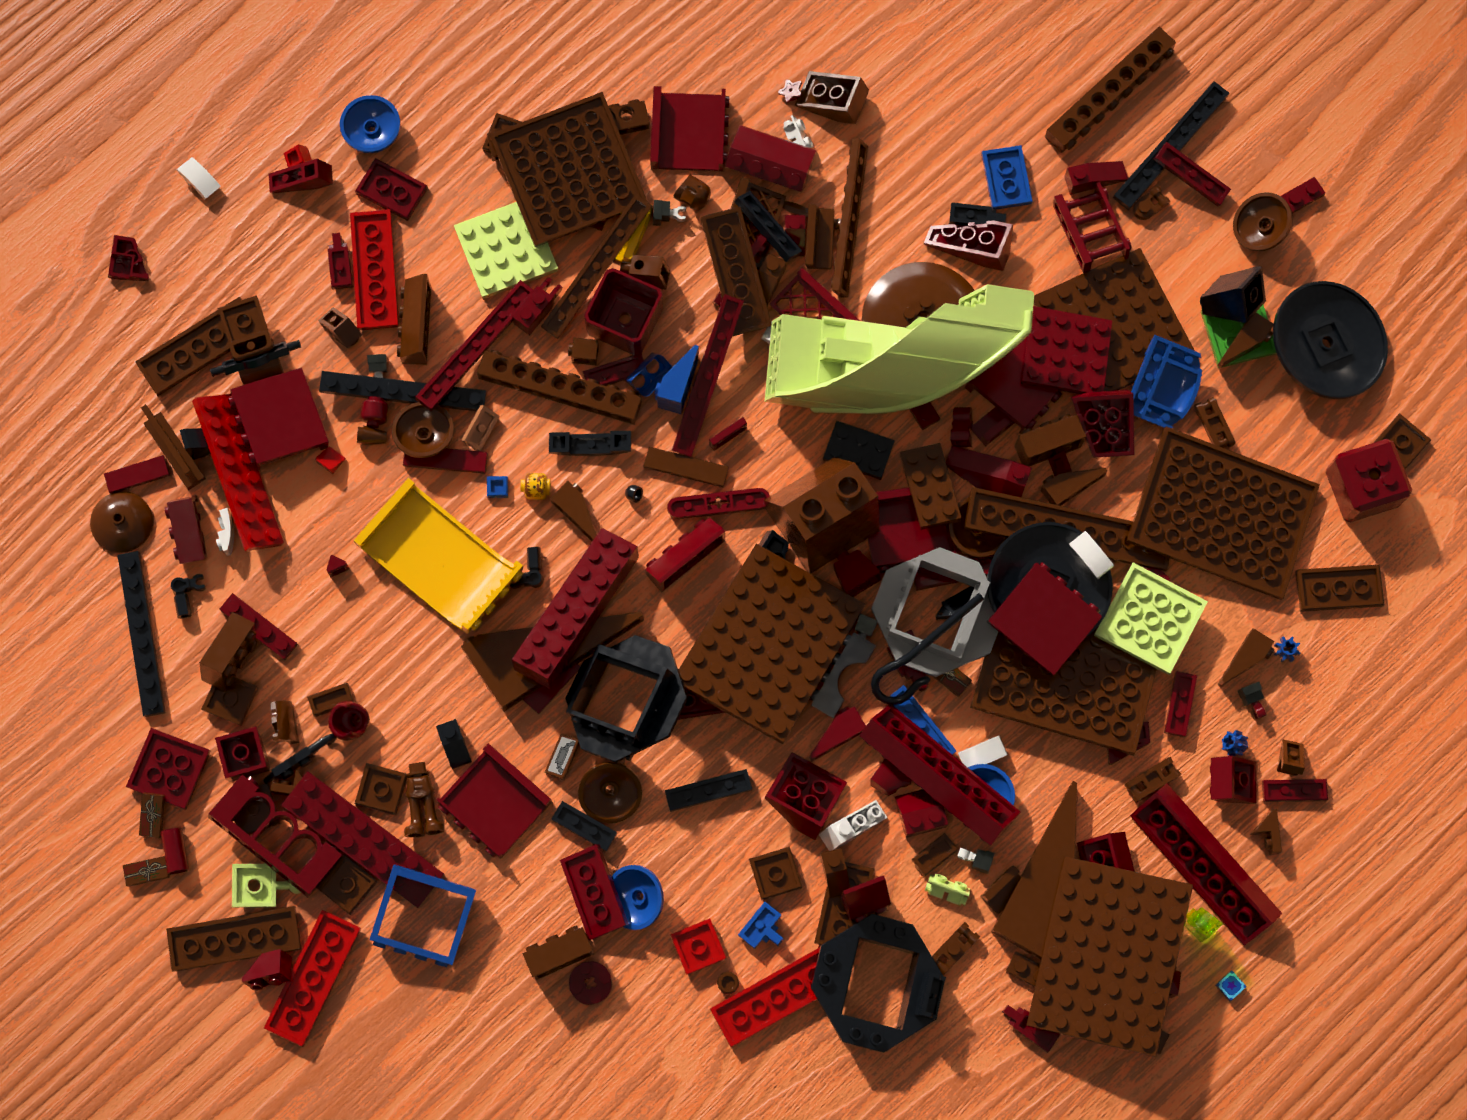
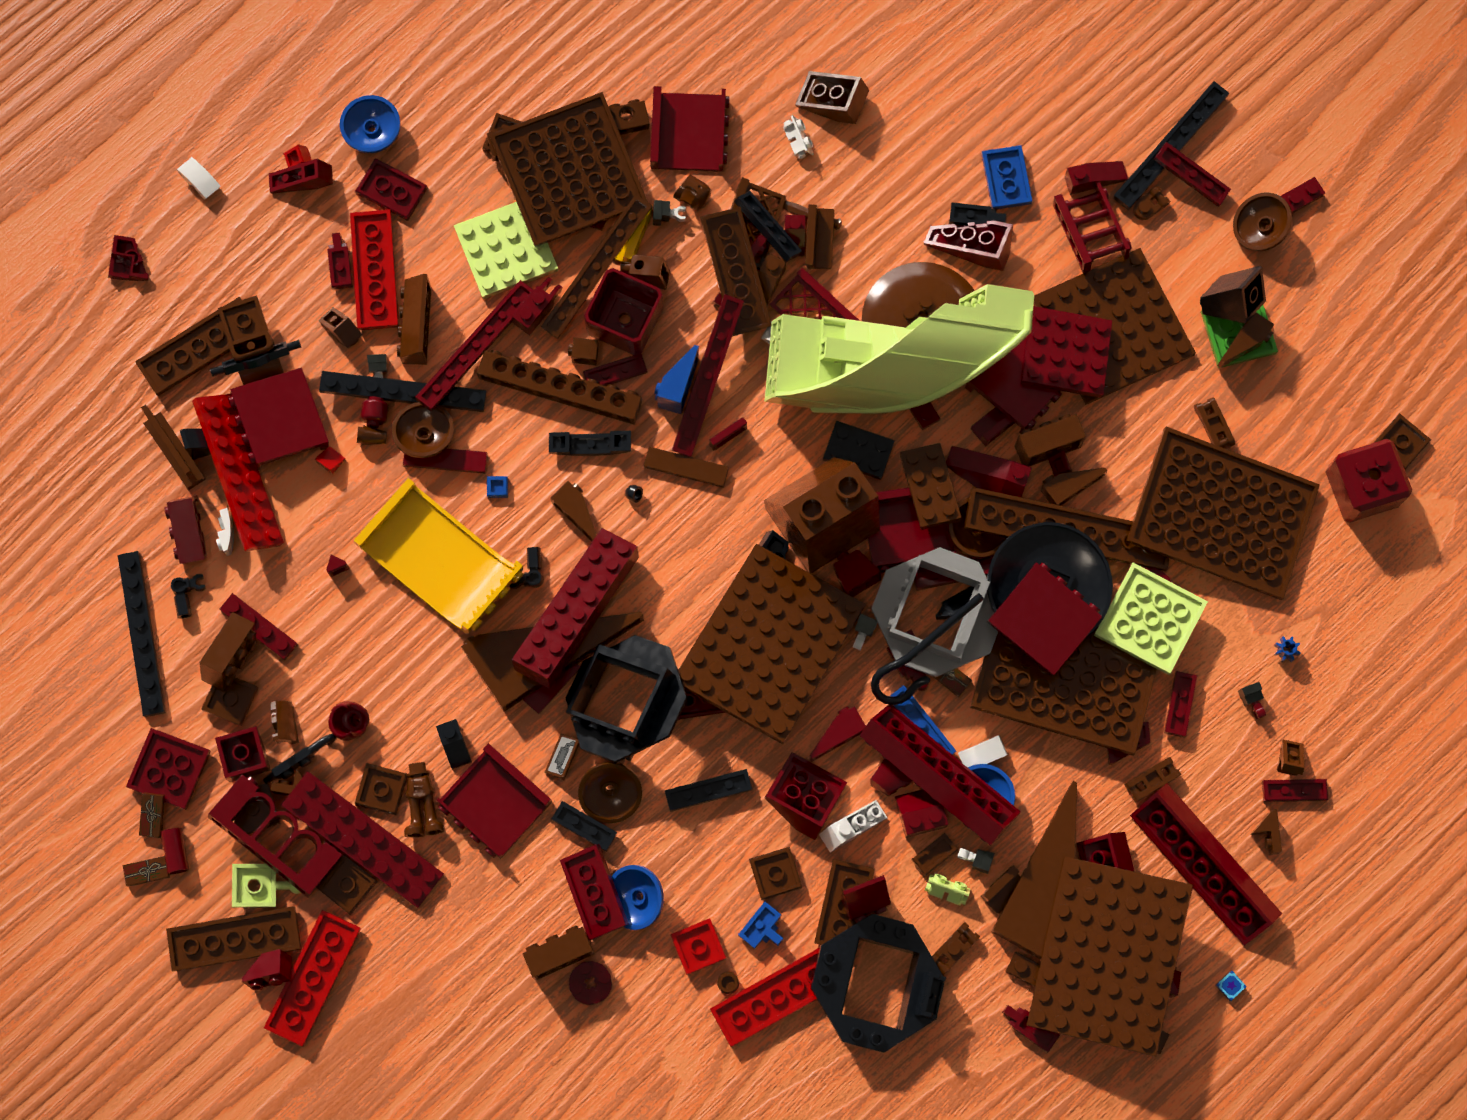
reddish brown dish [90,492,153,553] -> none
dark red tile [104,455,170,494] -> none
reddish brown tile [307,683,354,717] -> none
blue window [369,864,476,967] -> none
nougat plate [461,405,500,451] -> none
yellow head [520,473,551,500] -> none
blue piece [626,352,672,397] -> none
dark red slope [645,517,725,593] -> none
dark red piece [667,488,770,519] -> none
dark red slope [725,125,816,192] -> none
plate [778,79,802,103] -> none
black arch [810,633,876,718] -> none
reddish brown slope [820,848,850,898] -> none
reddish brown plate [831,138,868,298] -> none
dark red leg [950,407,973,447] -> none
reddish brown brick [1045,26,1176,153] -> none
white slope [1069,531,1114,579] -> none
dark red wedge [1071,390,1134,458] -> none
blue slope [1131,335,1202,428] -> none
clear neon green slope [1185,907,1223,942] -> none
dark red slope [1210,756,1257,804] -> none
reddish brown slope [1218,628,1275,686] -> none
blue gear [1222,730,1248,756] -> none
black dish [1273,281,1388,399] -> none
reddish brown tile [1295,564,1384,612] -> none

